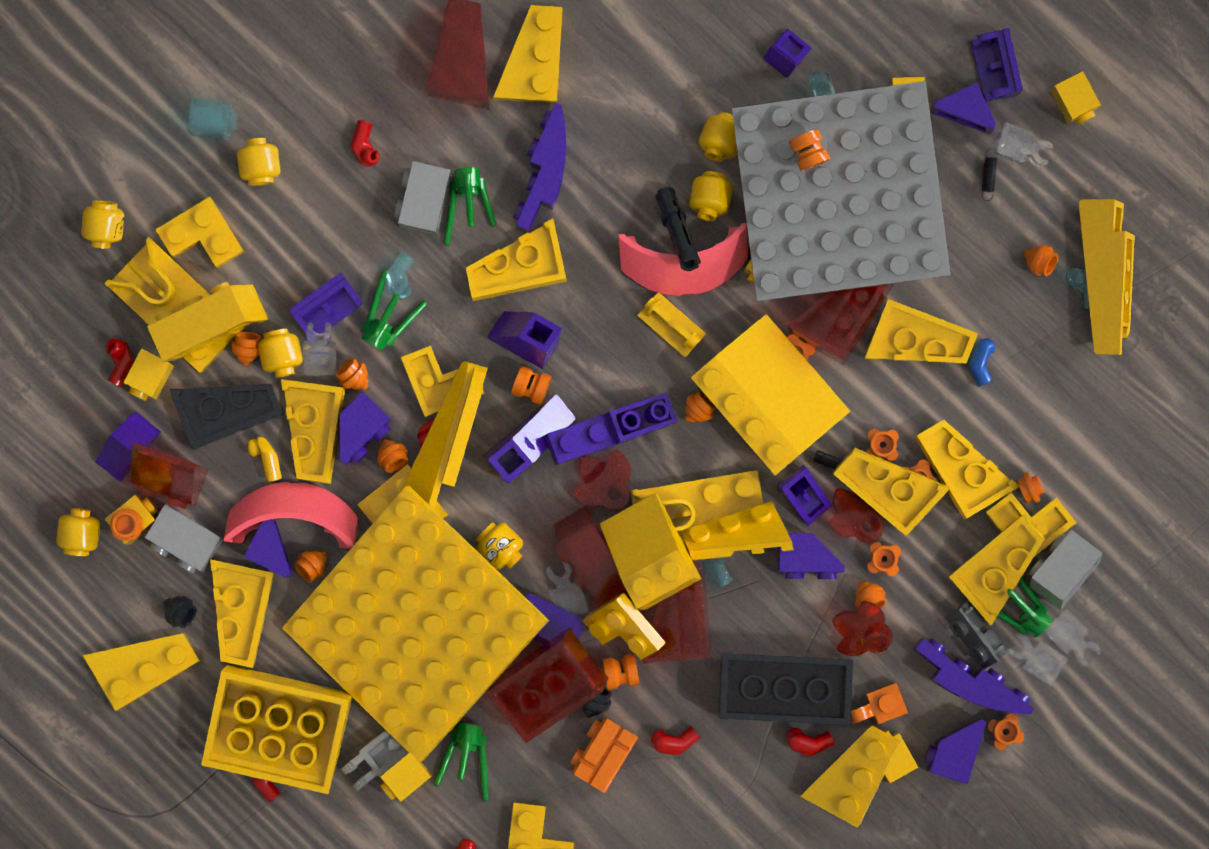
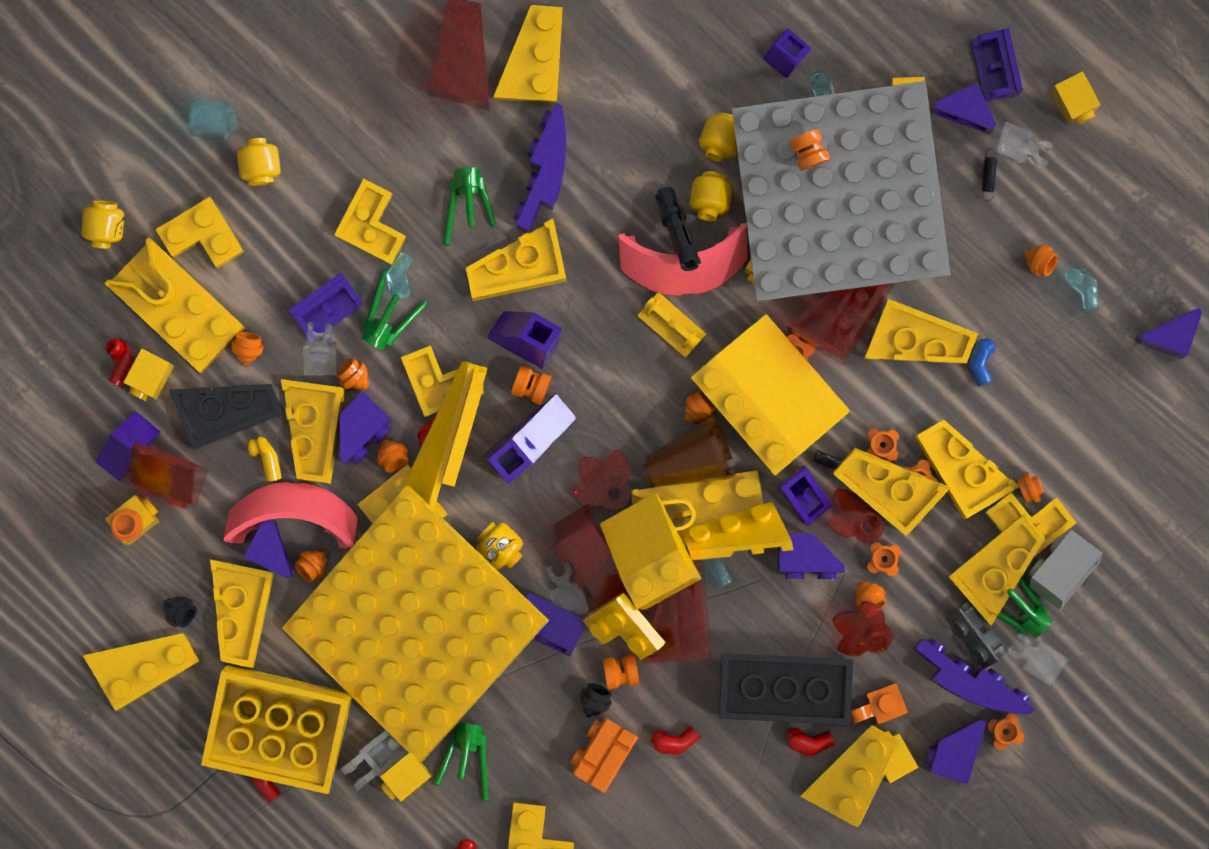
yellow head [56,508,101,556] -> none
light grey brick [145,504,224,574] -> none
yellow wedge [147,282,269,362] -> none
yellow head [258,329,303,378] -> none
red arm [350,120,380,167] -> none
light grey brick [394,161,452,236] -> none
clear red brick [486,628,609,743] -> none
dark purple slope [544,392,677,466] -> none
clear plate [1043,609,1102,666] -> none
yellow wedge [1079,199,1135,355] -> none
none -> yellow plate [334,178,407,265]
none -> reddish brown cone [642,417,735,487]
none -> dark purple slope [1136,308,1202,359]

